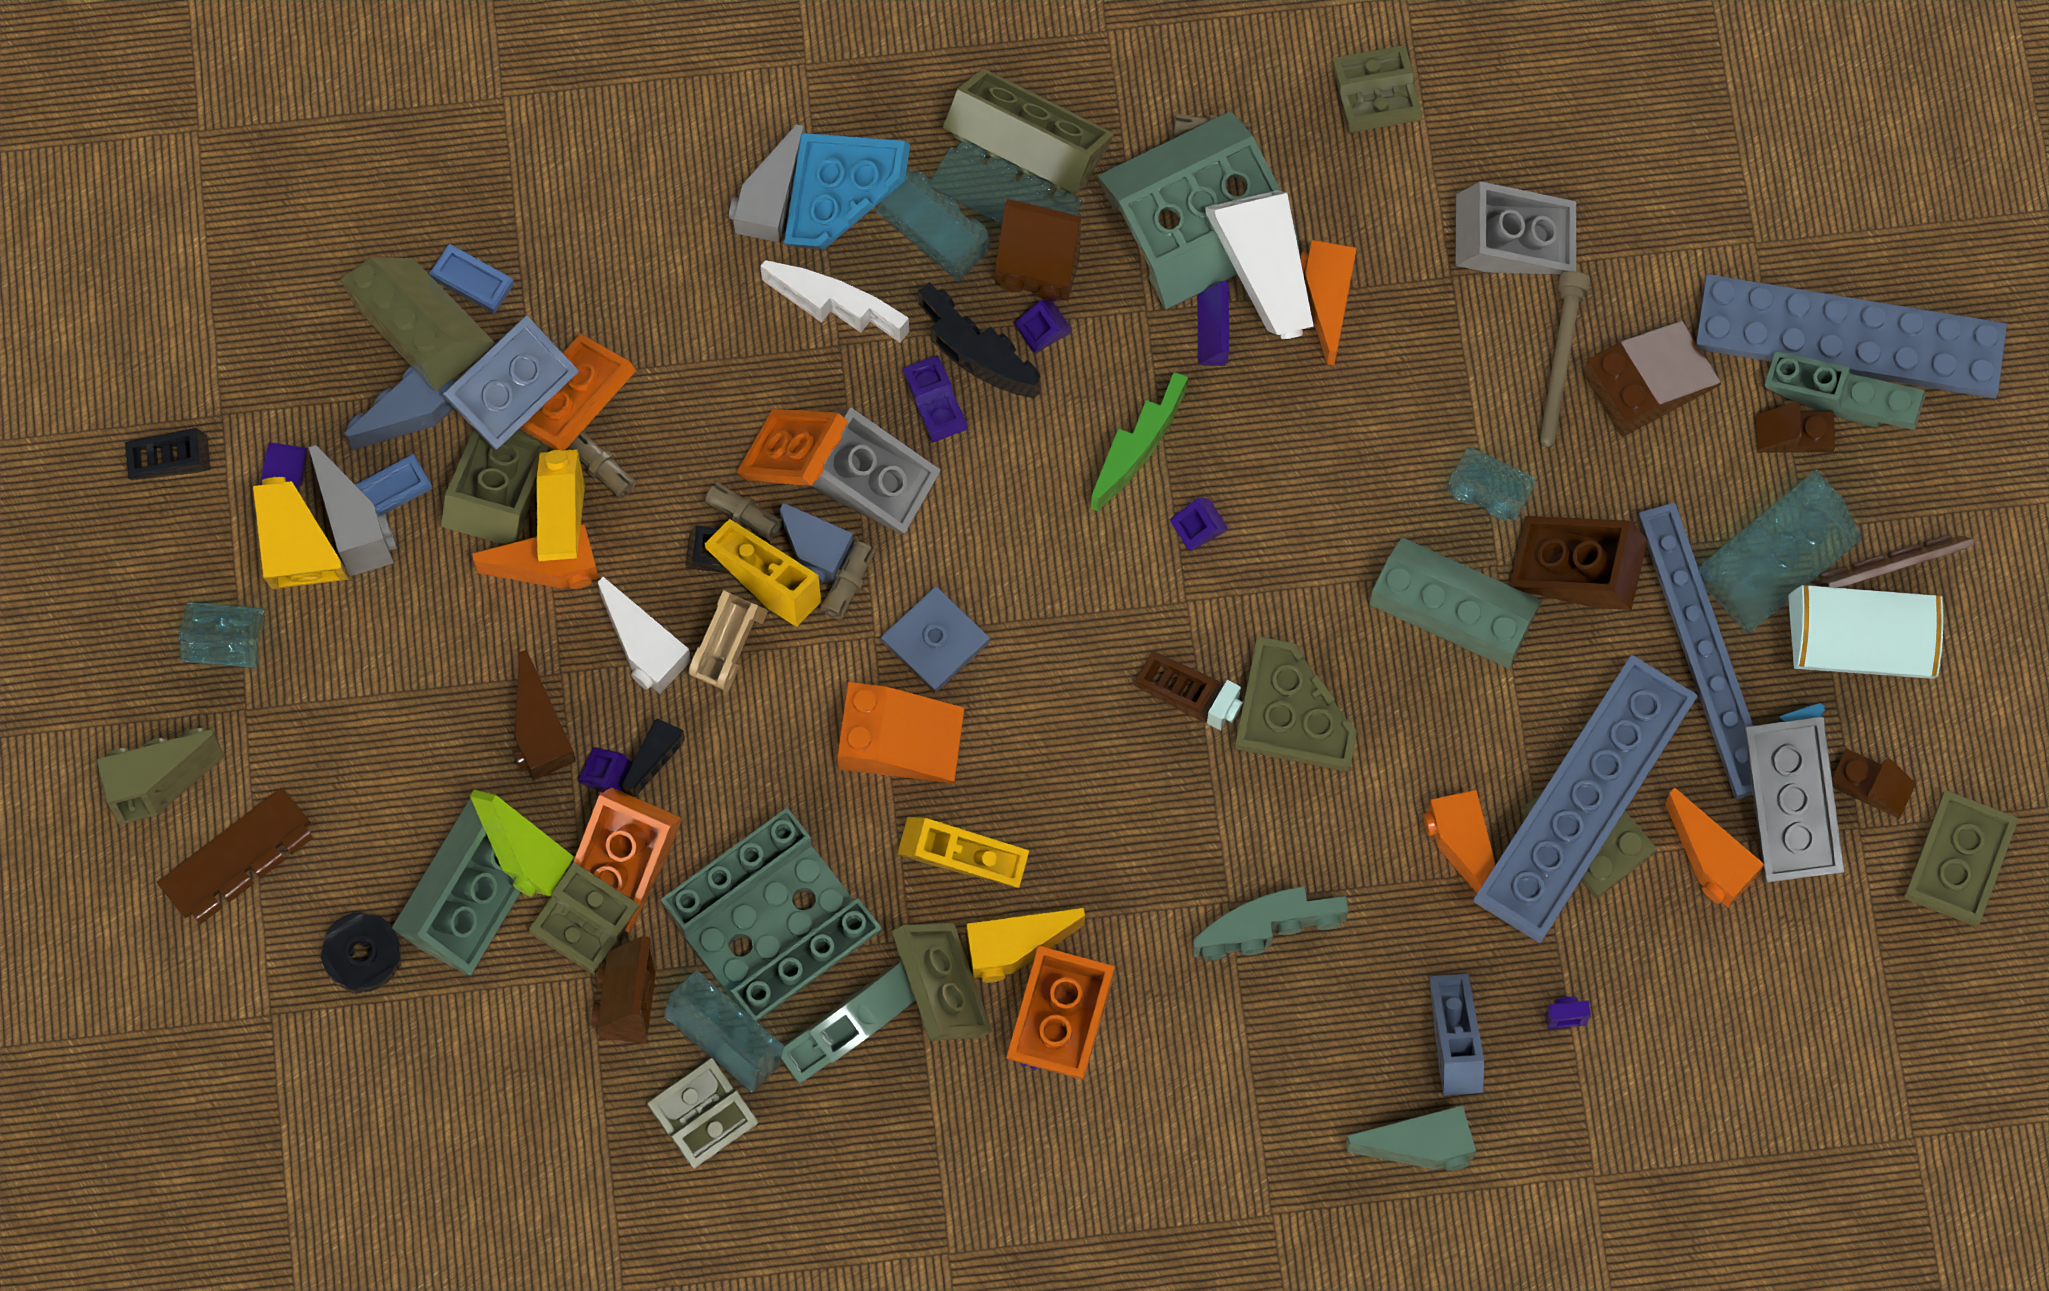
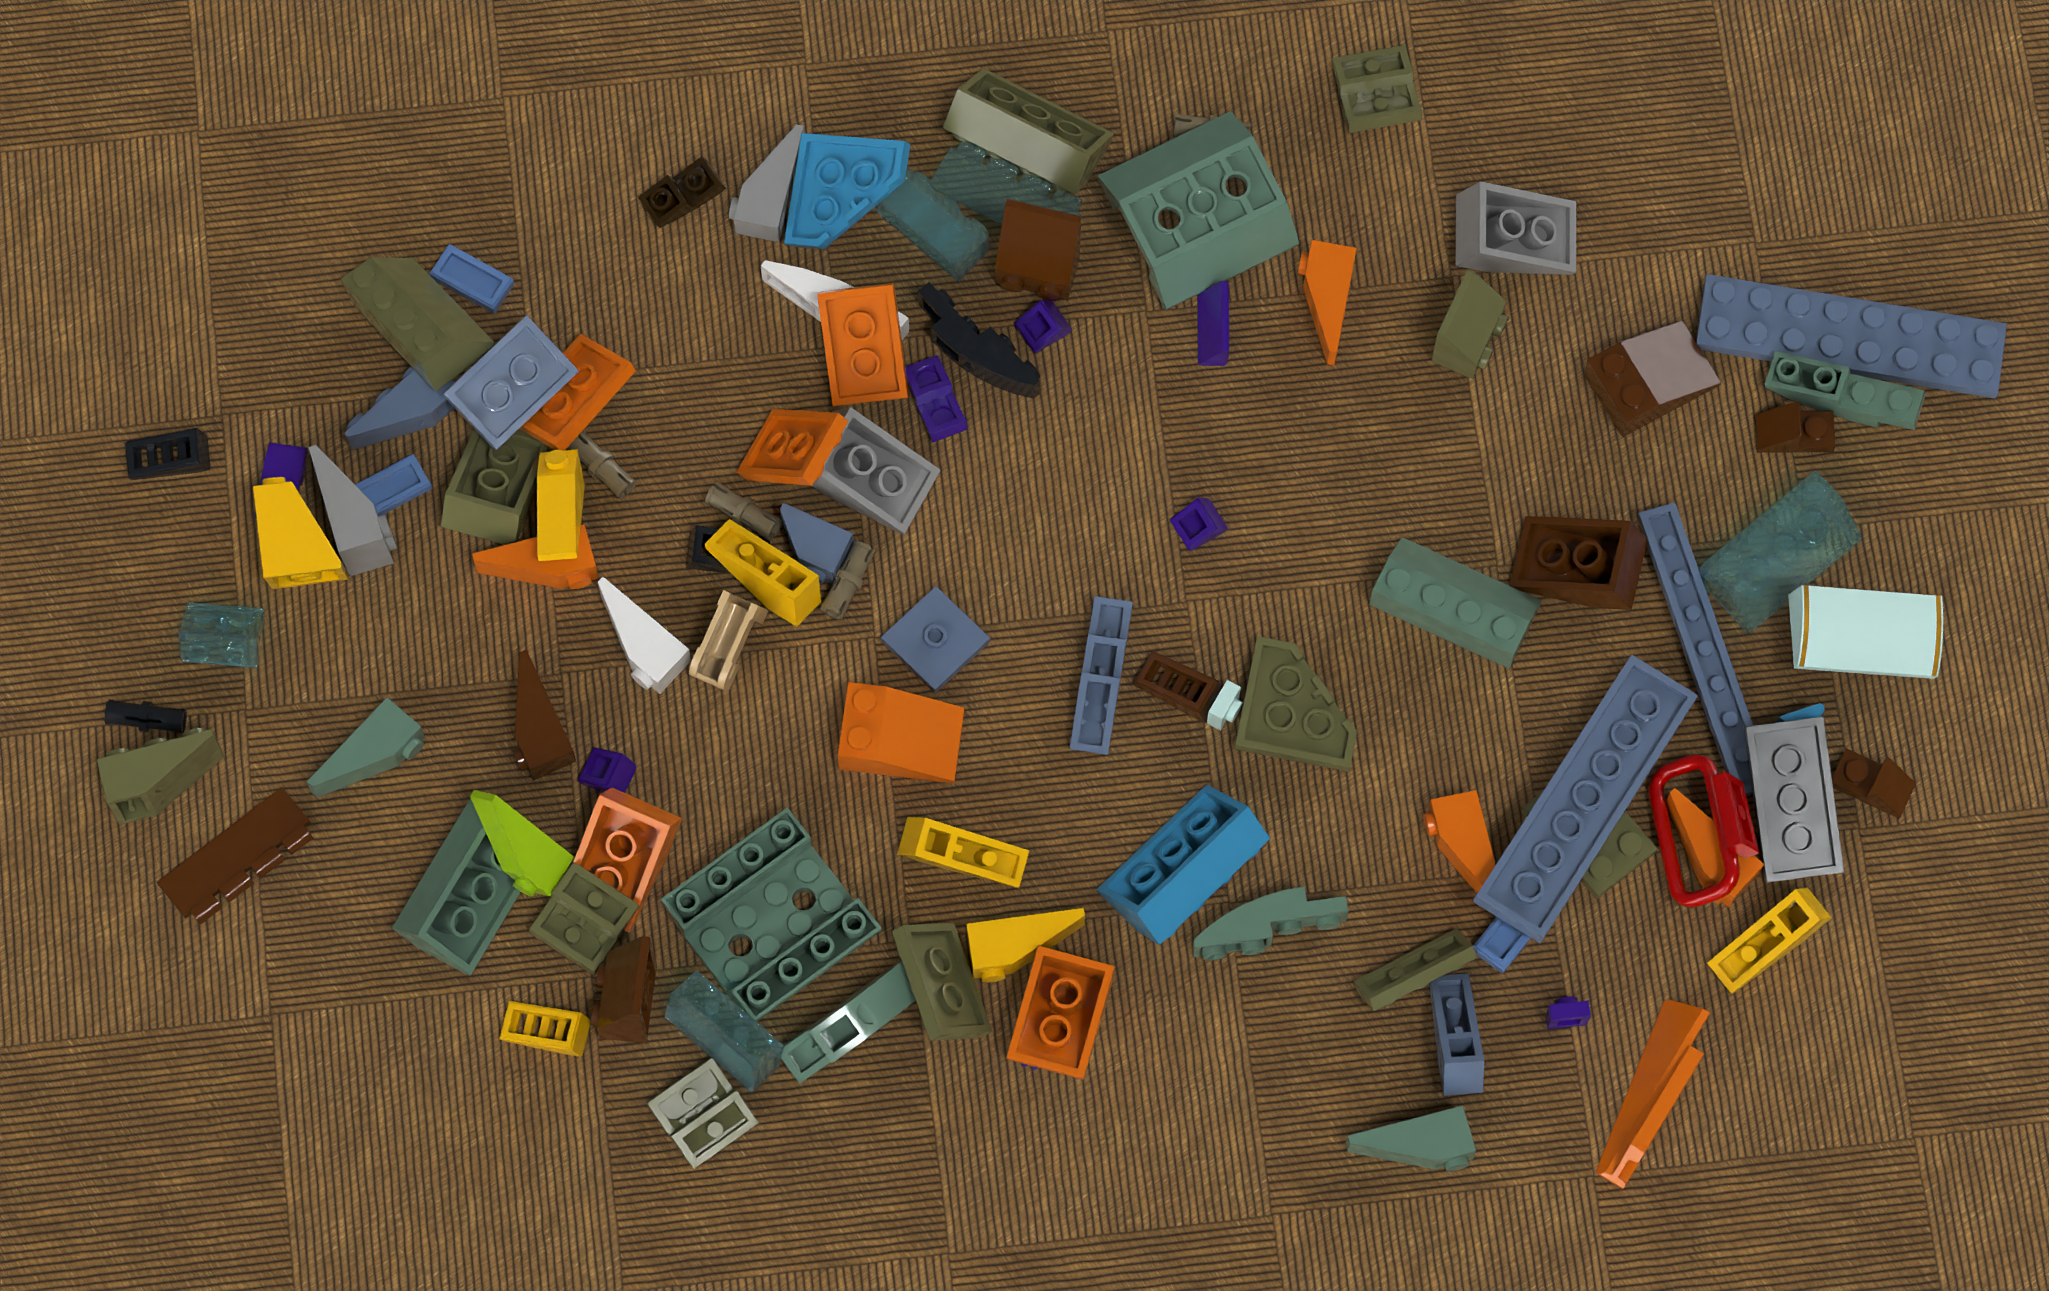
black plate [321,913,401,994] -> none
black slope [622,719,685,797] -> none
bright green slope [1091,372,1188,511] -> none
white slope [1205,190,1313,339] -> none
clear light blue bracket [1447,446,1537,522] -> none
dark tan piece [1540,271,1590,447] -> none
reddish brown windscreen [1816,534,1976,588] -> none
olive plate [1904,790,2019,927] -> none
none -> black pin [105,699,187,734]
none -> sand green slope [307,698,425,798]
none -> yellow slope [499,1001,590,1057]
none -> dark brown slope [638,156,727,228]
none -> orange plate [817,283,909,406]
none -> sand blue slope [1070,596,1133,755]
none -> dark azure slope [1096,784,1270,945]
none -> olive plate [1354,928,1477,1011]
none -> olive slope [1431,269,1509,379]
none -> medium blue tile [1473,917,1531,974]
none -> orange wedge [1596,1000,1710,1189]
none -> red bar [1648,754,1759,908]
none -> yellow slope [1707,887,1832,994]

